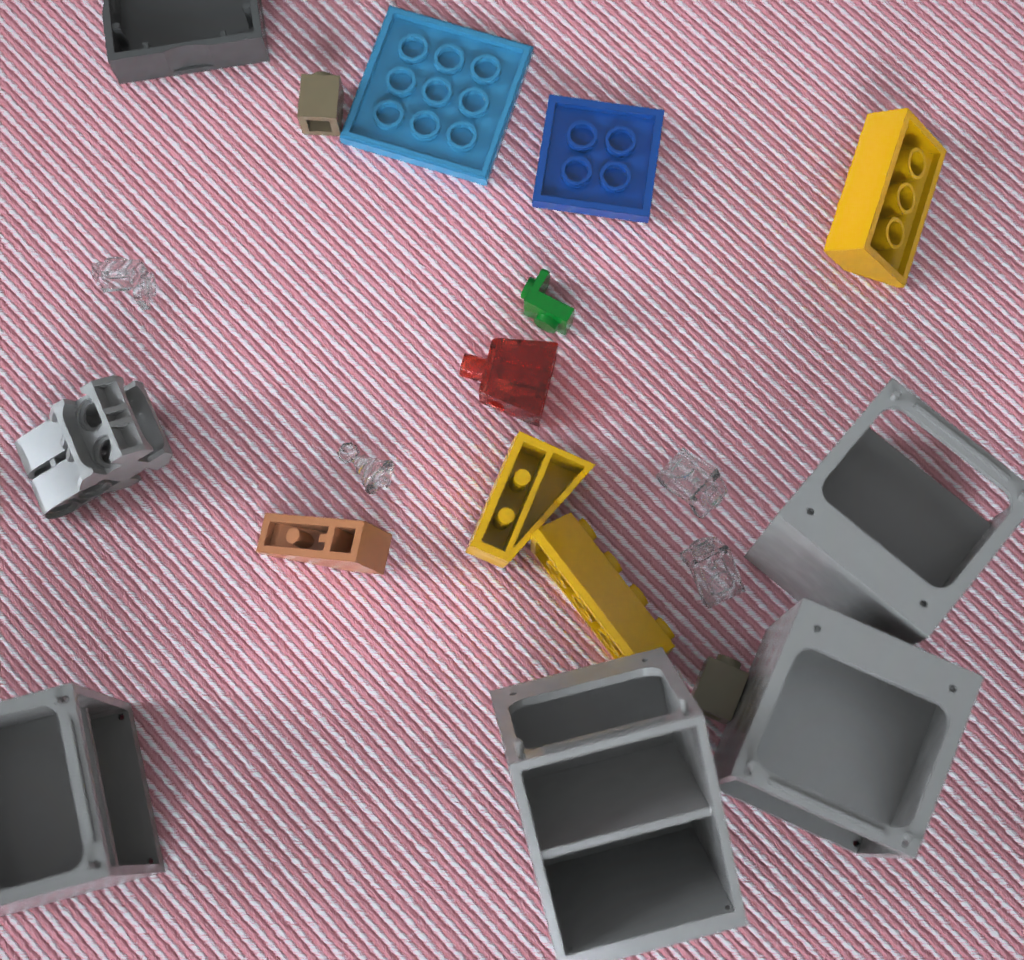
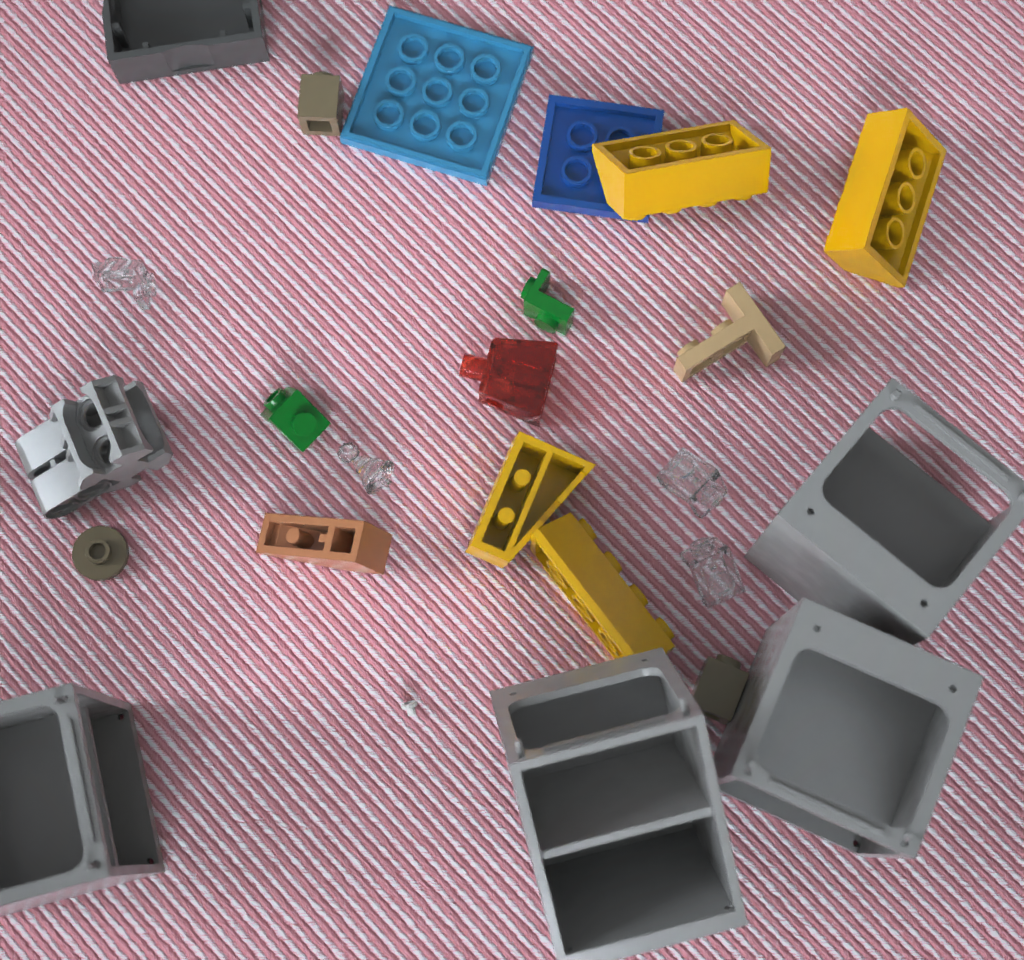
none -> dark tan piece [72,526,129,581]
none -> green bracket [260,387,331,452]
none -> white piece [401,700,418,716]
none -> yellow slope [592,120,771,221]
none -> tan bracket [673,282,786,382]

